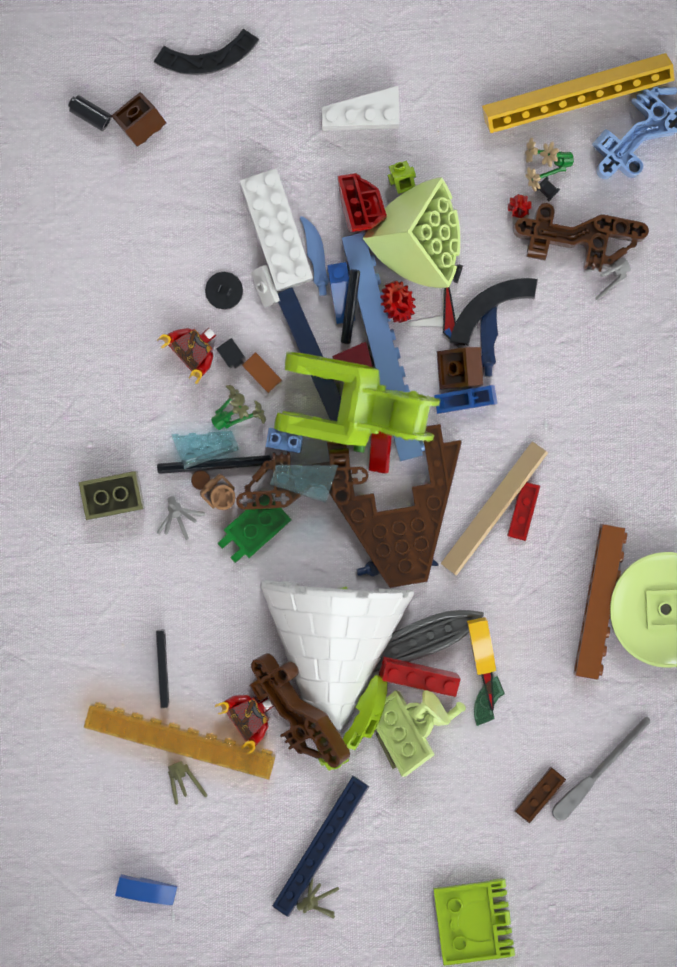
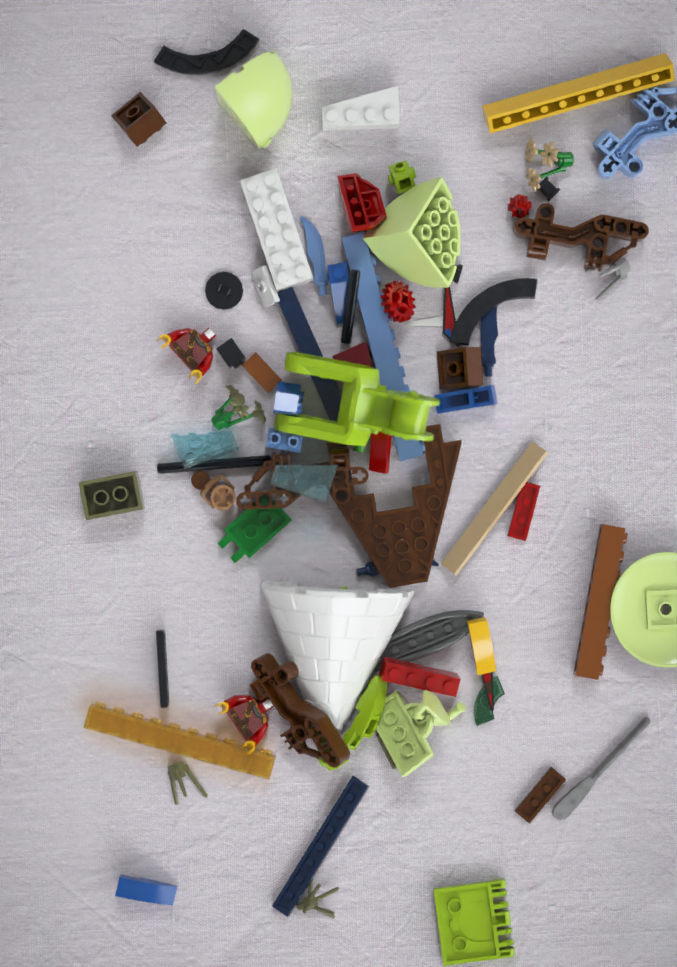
black brick [68,95,112,132] -> none
light grey plant [157,496,205,540] -> none
none -> yellowish green brick [214,51,293,149]
none -> brick [273,382,304,416]

